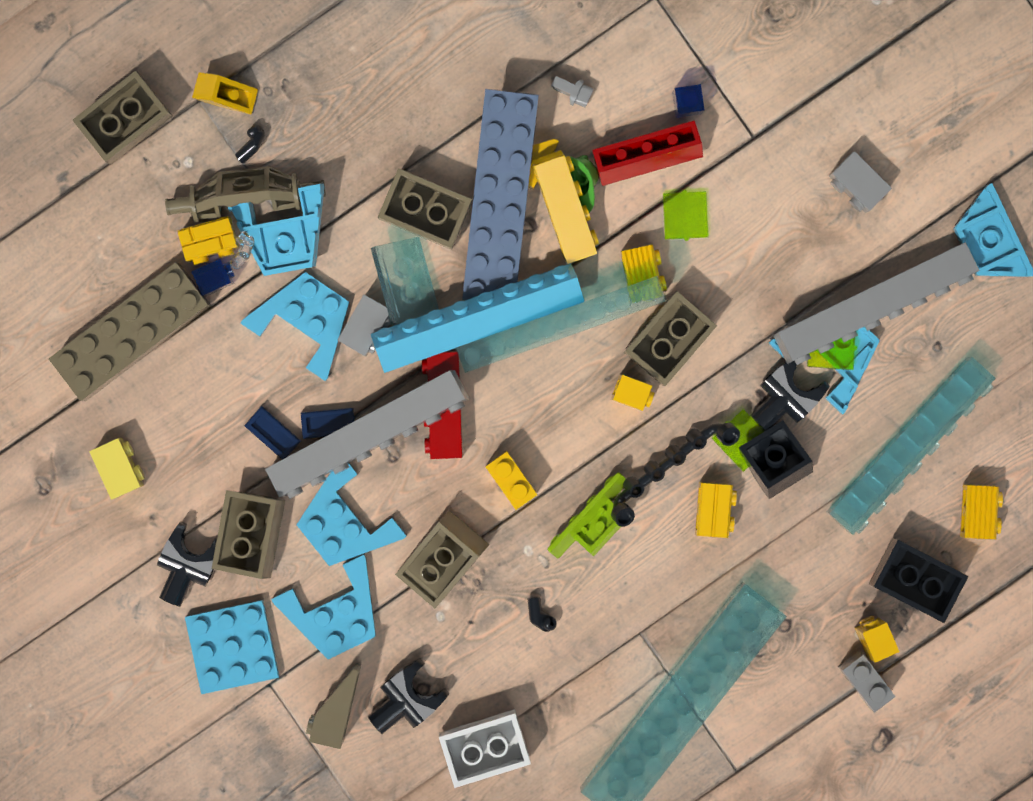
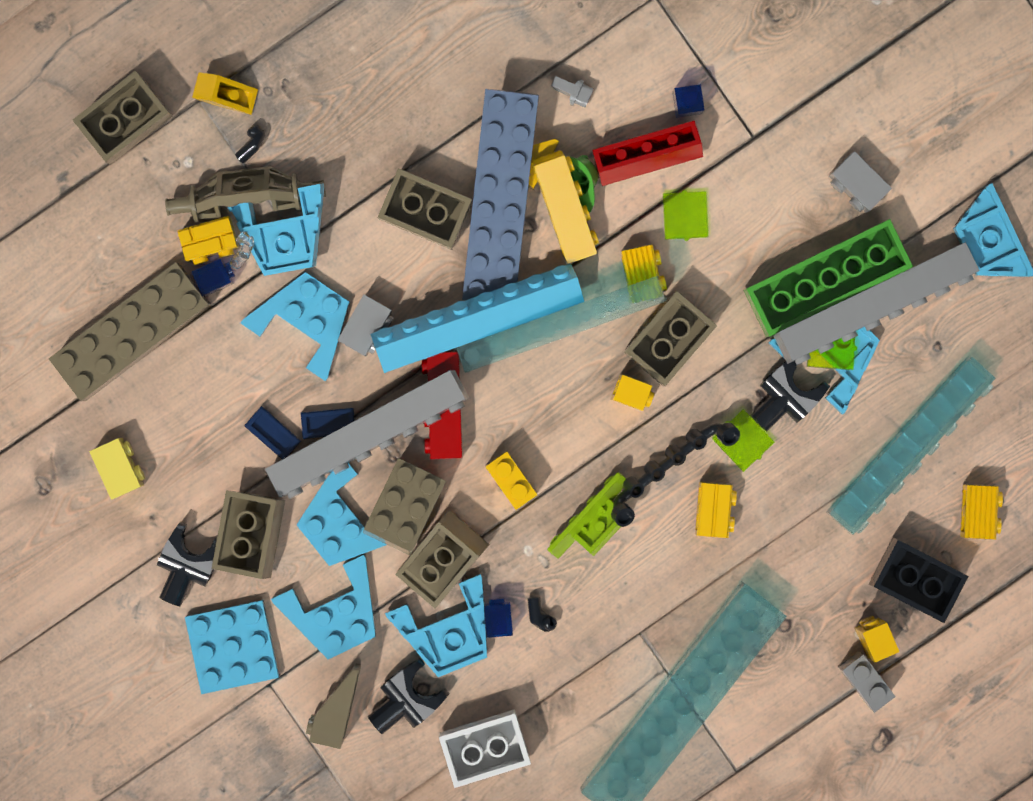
clear light blue tile [371,237,439,325] -> none
black slope [739,420,813,499] -> none
none -> dark tan brick [363,458,446,556]
none -> medium azure wing [385,574,487,677]
none -> clear blue brick [484,598,513,638]
none -> bright green brick [743,219,913,337]

